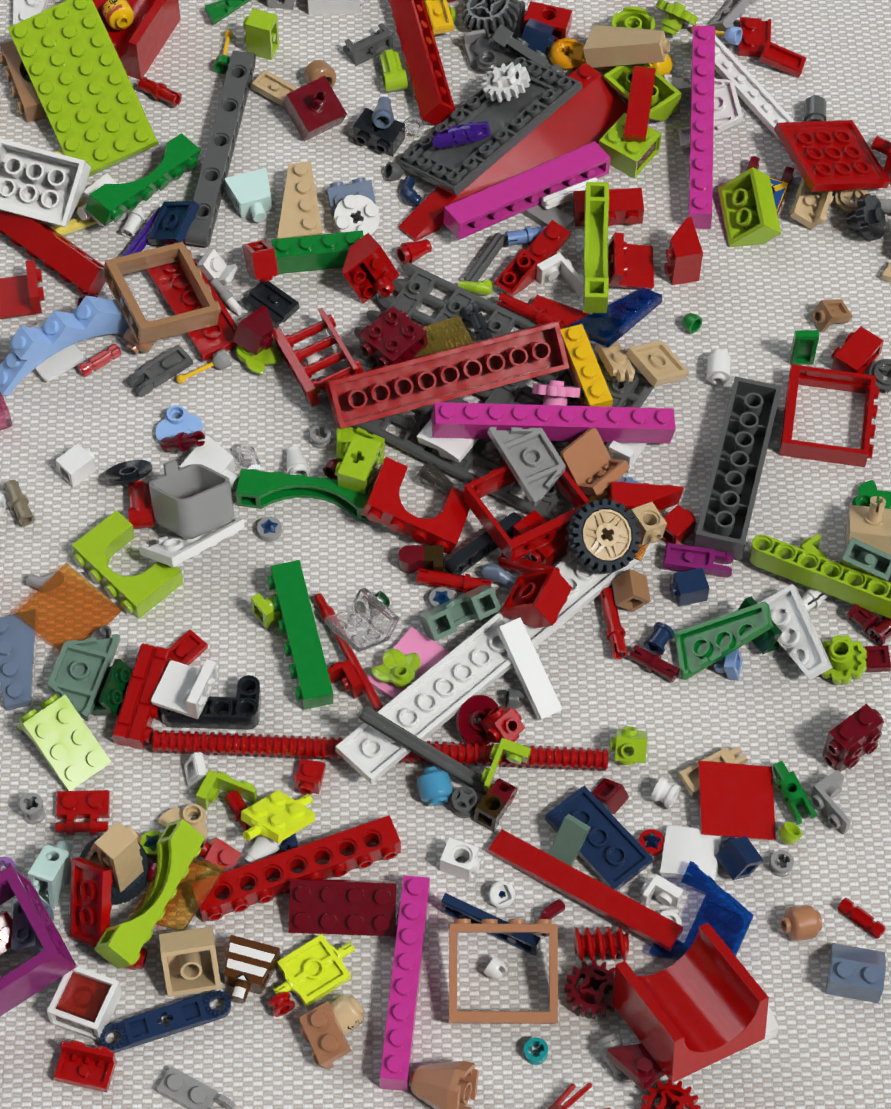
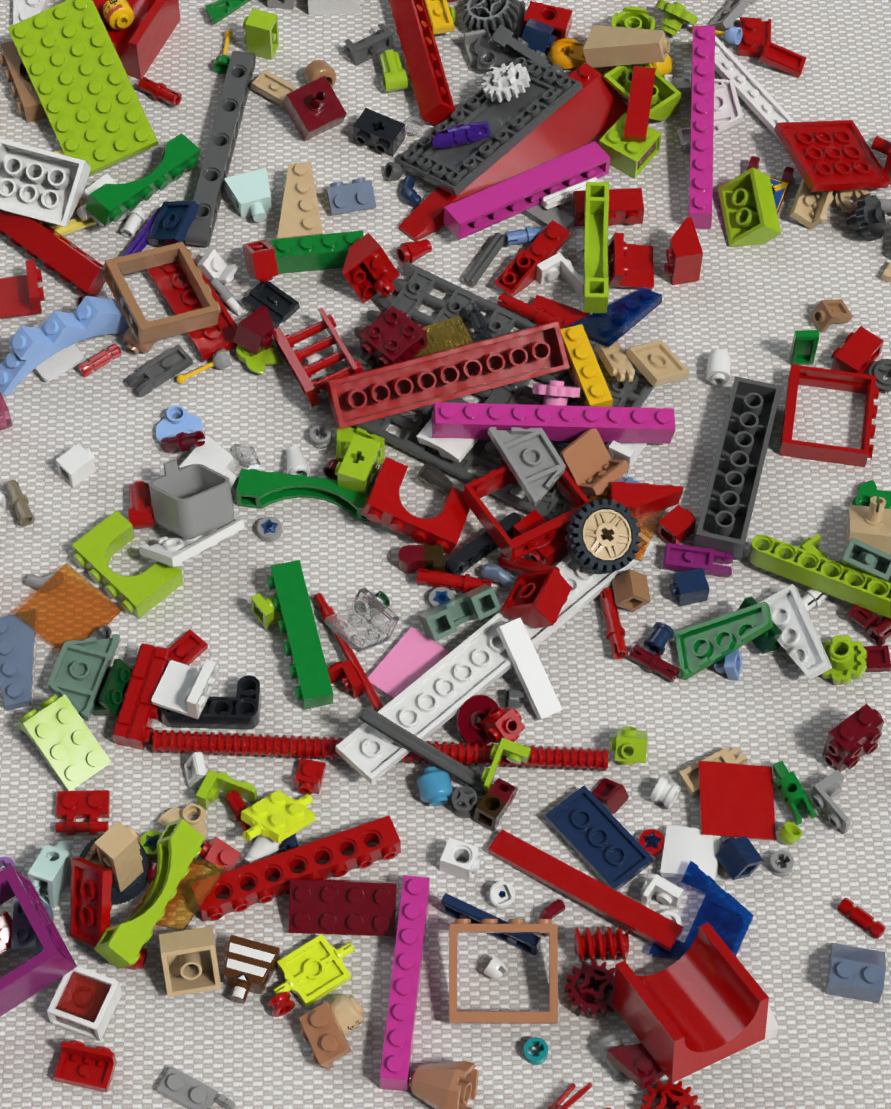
light grey bush [19,792,46,825] -> none
dark blue piece [99,990,232,1053] -> none
black dish [105,460,153,487] -> none
white plate [333,195,380,236] -> none
lime plate [371,649,421,689] -> none
sand blue cone [372,96,394,129] -> none
lime arm [458,279,494,296] -> none
sand green tile [548,814,591,867] -> none
tan brick [631,502,667,546] -> none
green hinge [682,313,703,333] -> none
nougat head [780,905,822,941] -> none
dark grey brick [804,95,827,122] -> none

